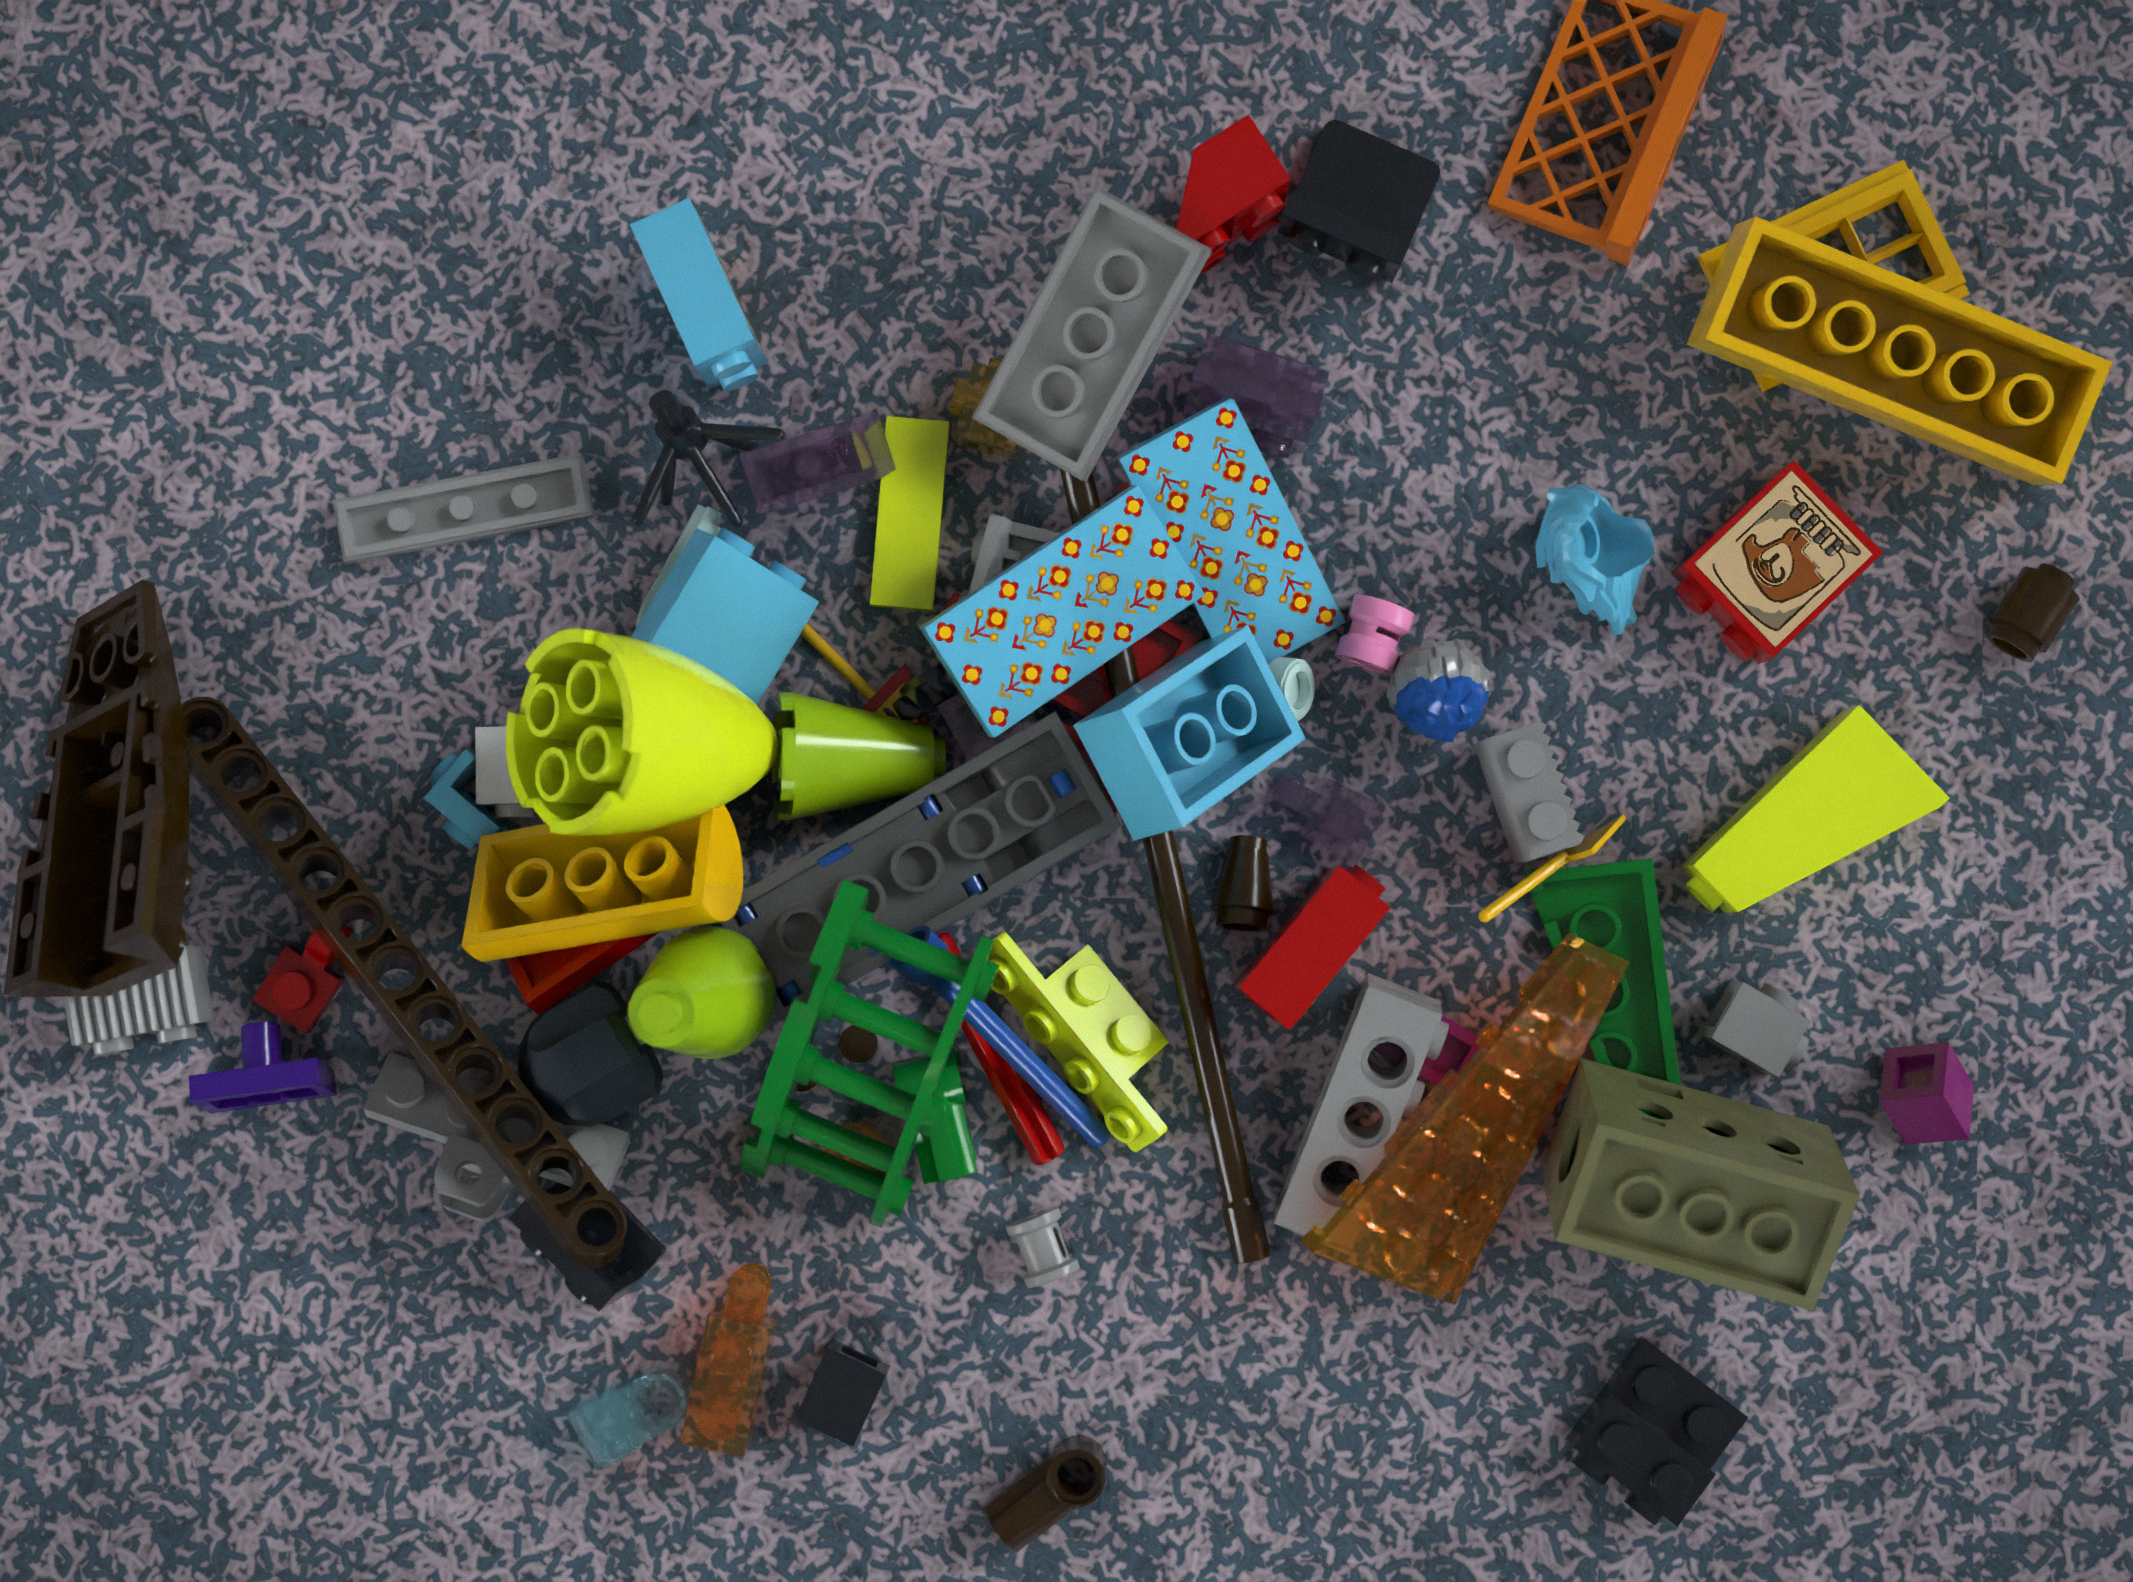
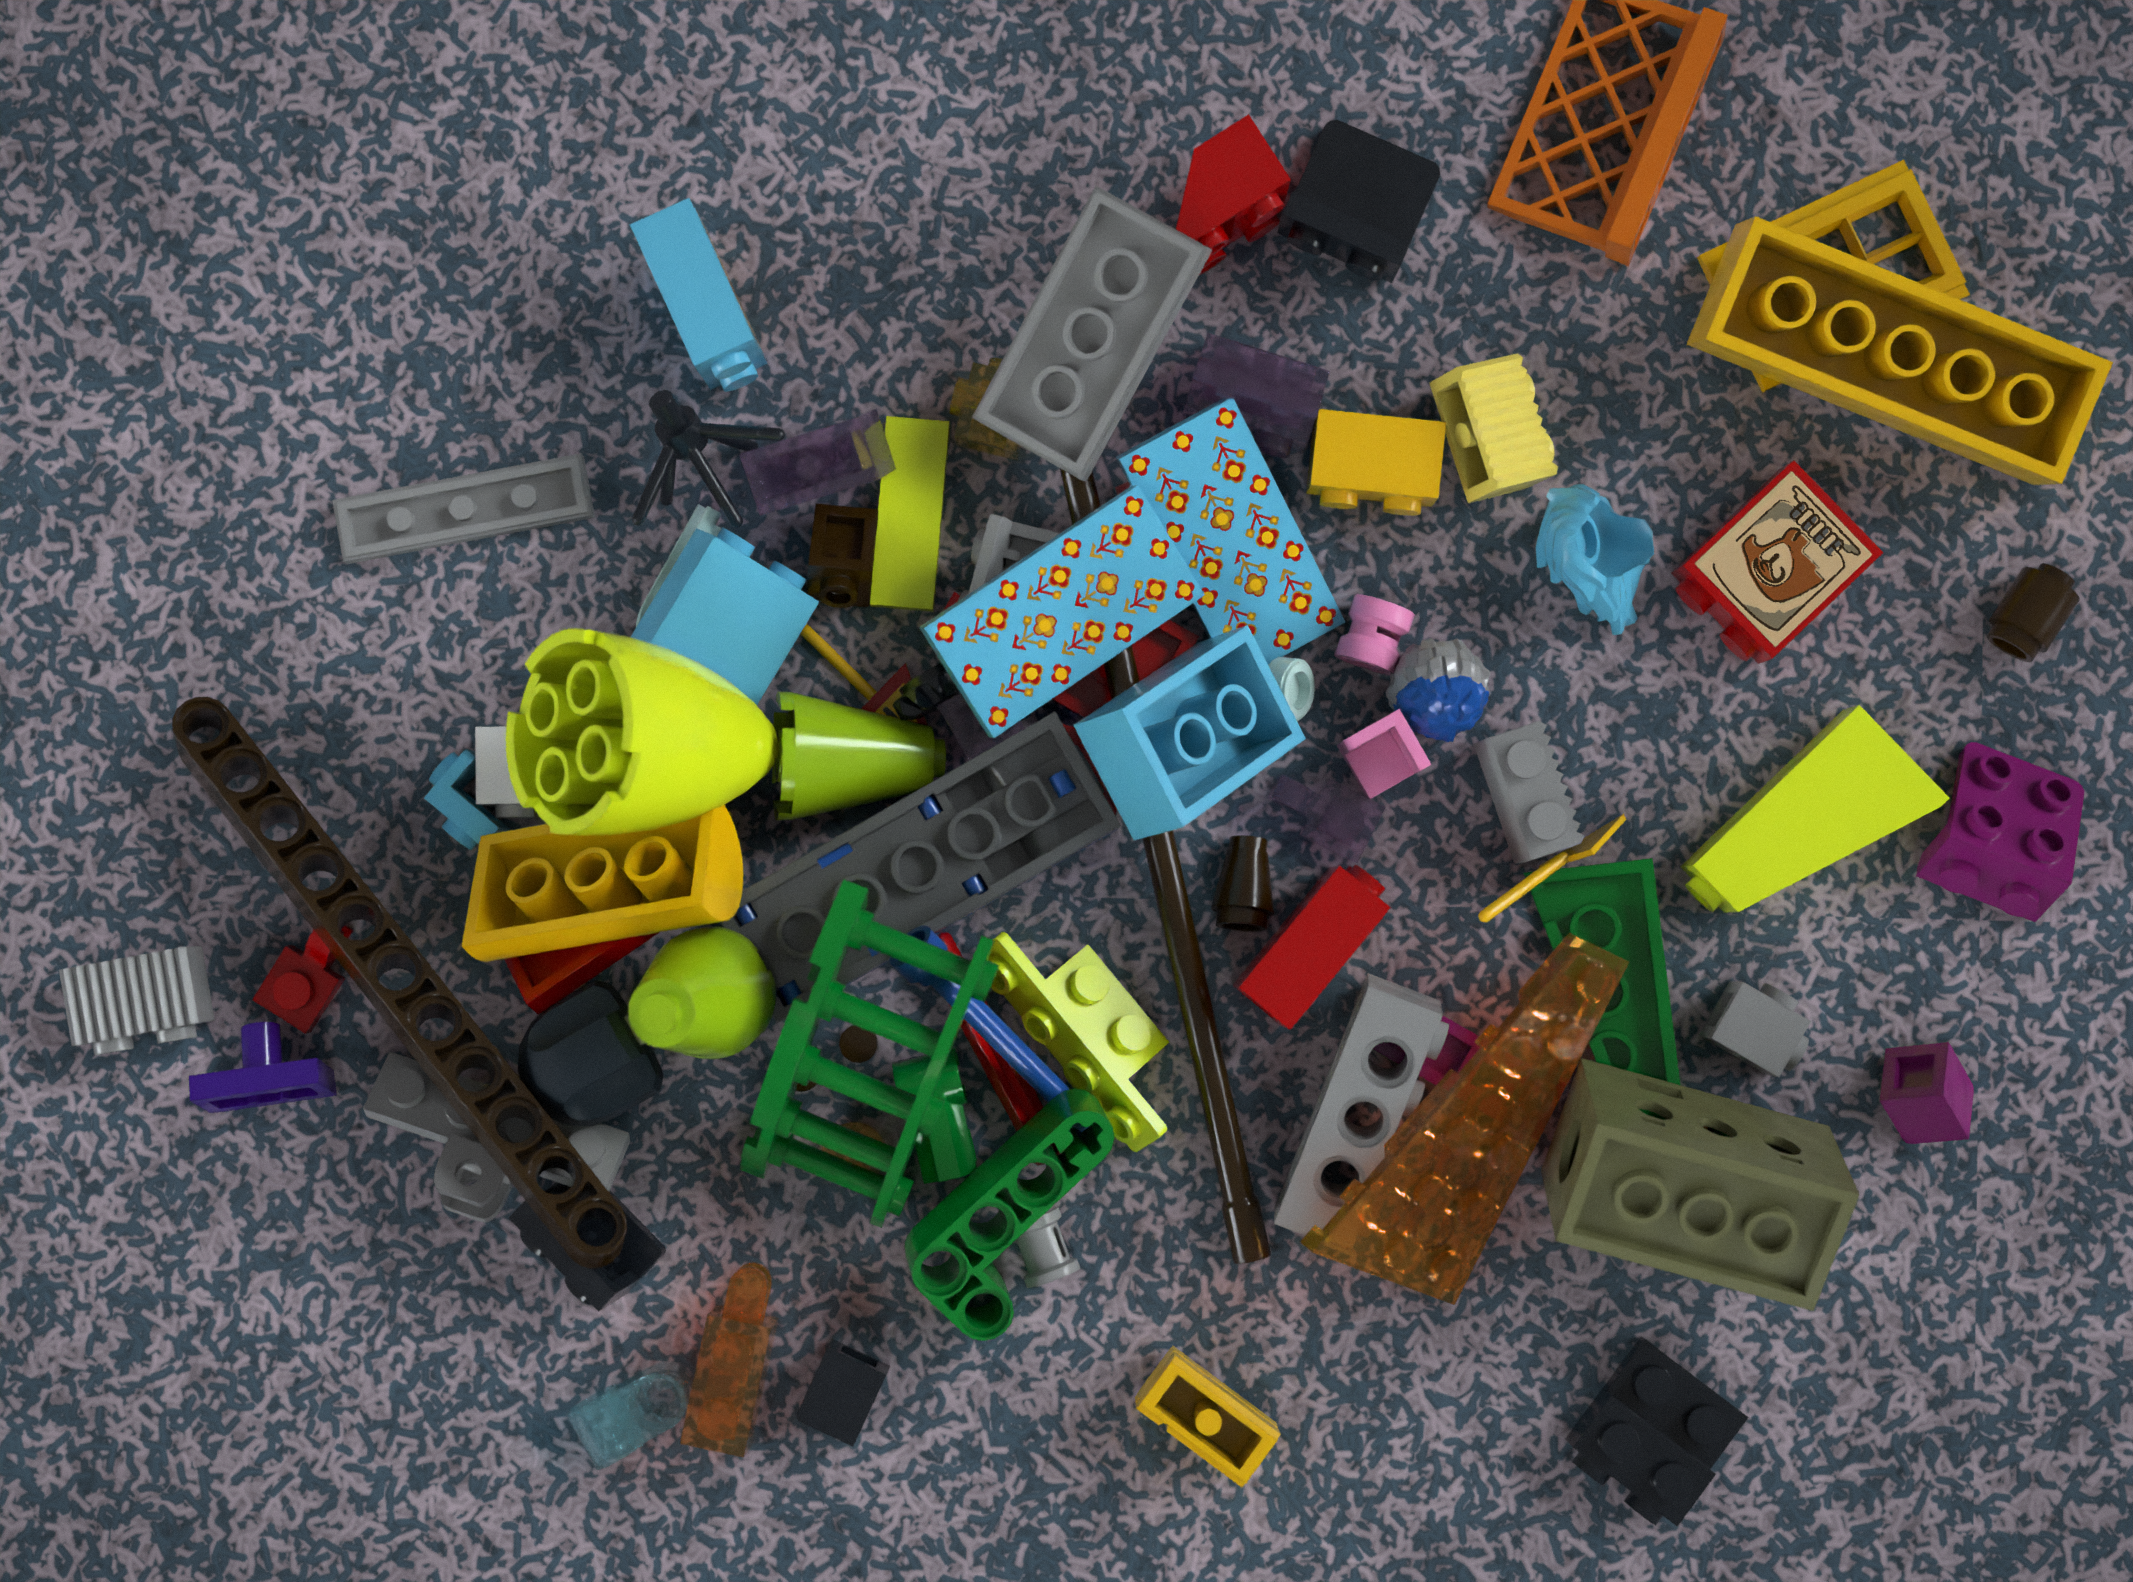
dark brown wedge [4,579,191,997] -> none
dark brown piece [983,1435,1107,1553] -> none
none -> dark brown bracket [807,503,878,608]
none -> green beam [904,1088,1114,1341]
none -> yellow brick [1135,1346,1281,1487]
none -> yellow brick [1306,409,1446,516]
none -> bright pink panel [1337,709,1431,800]
none -> light yellow brick [1429,353,1558,504]
none -> magenta bracket [1916,742,2084,922]

